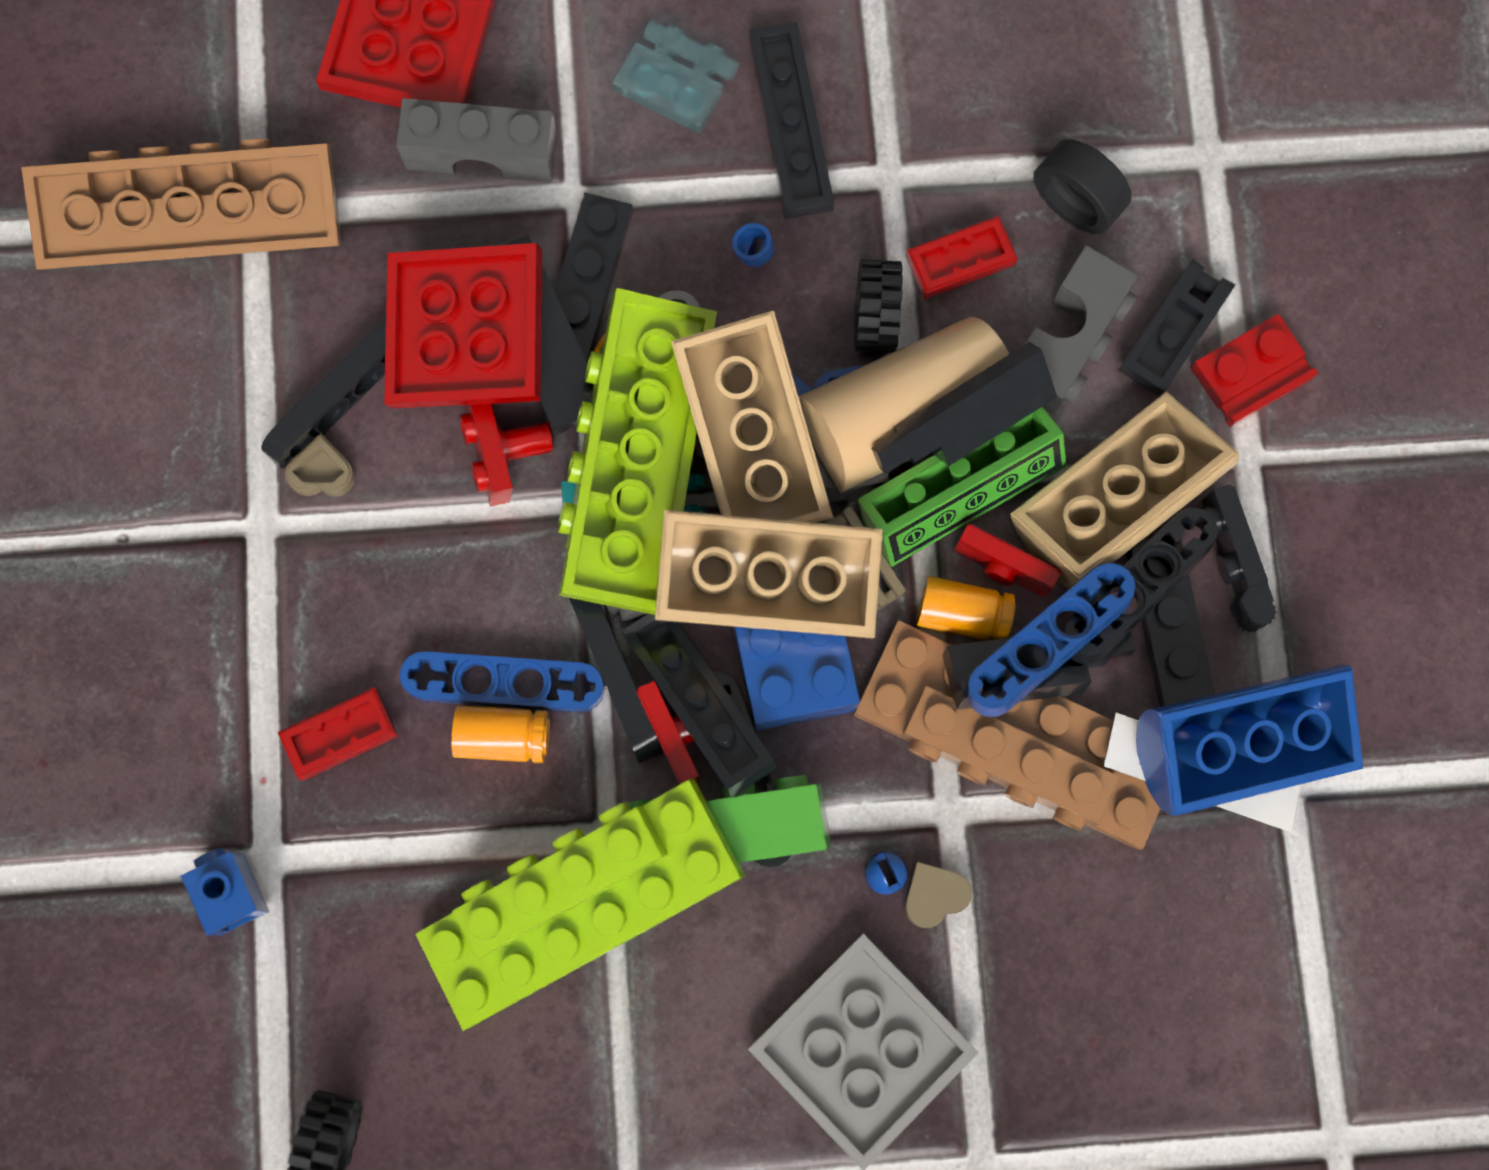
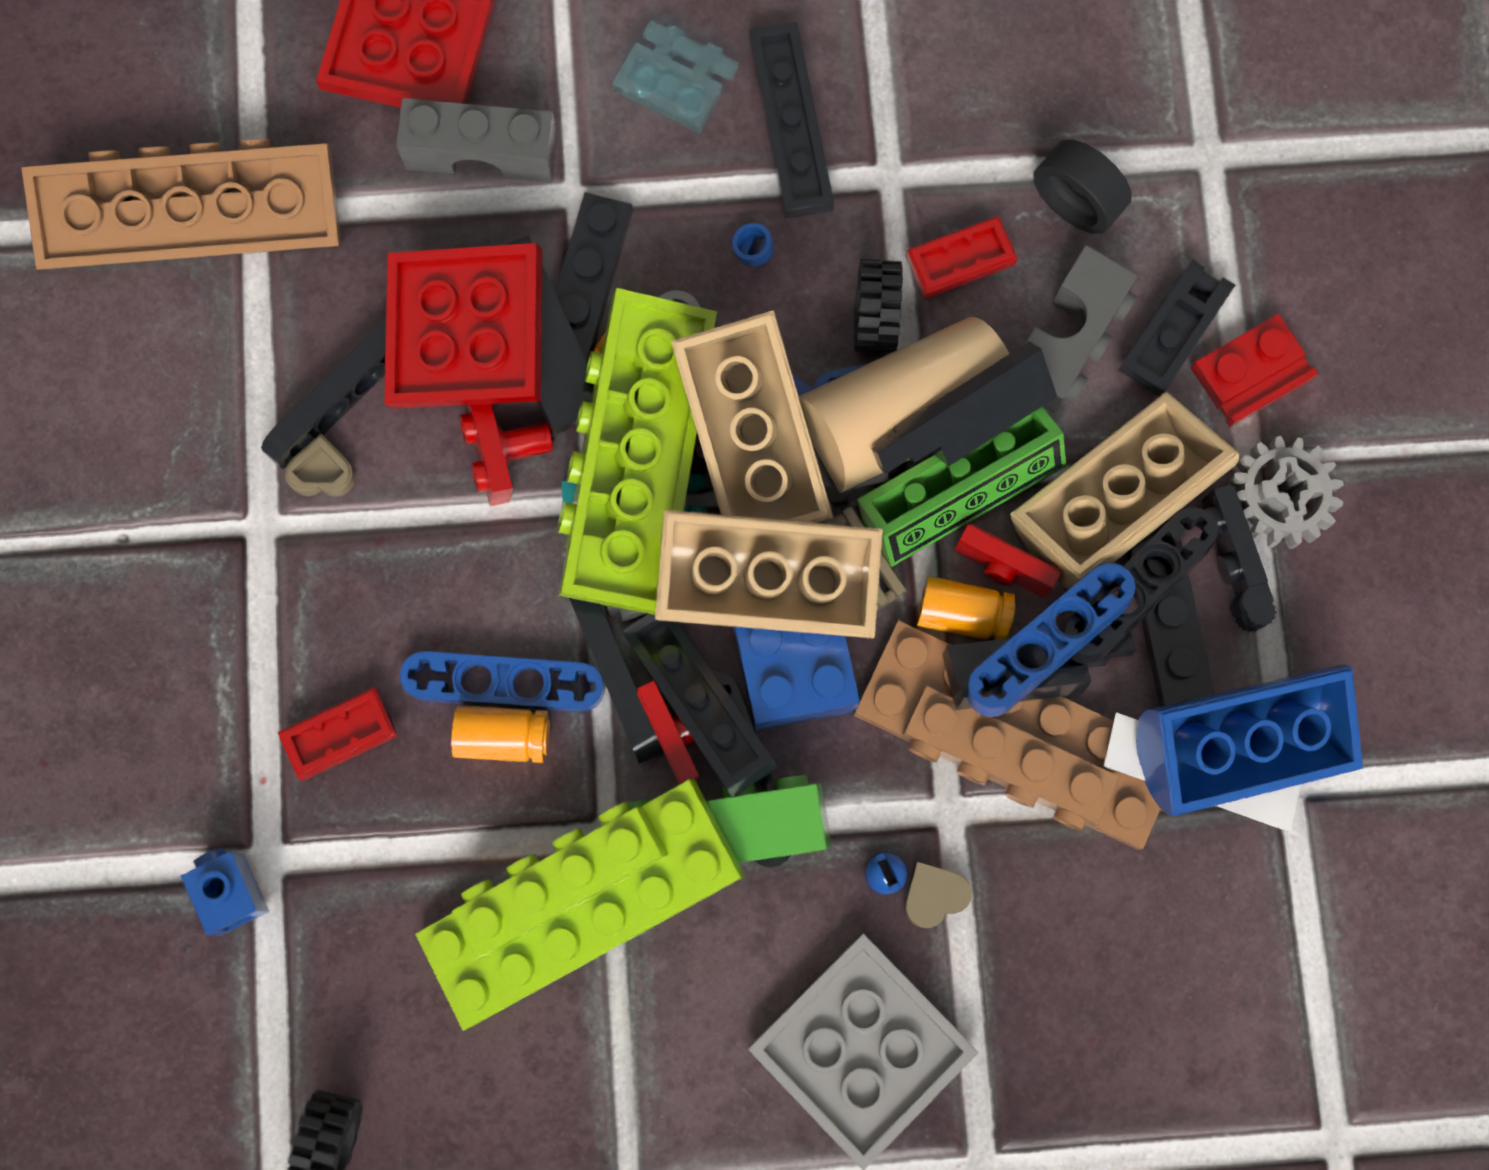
none -> light grey gear [1227,436,1344,549]

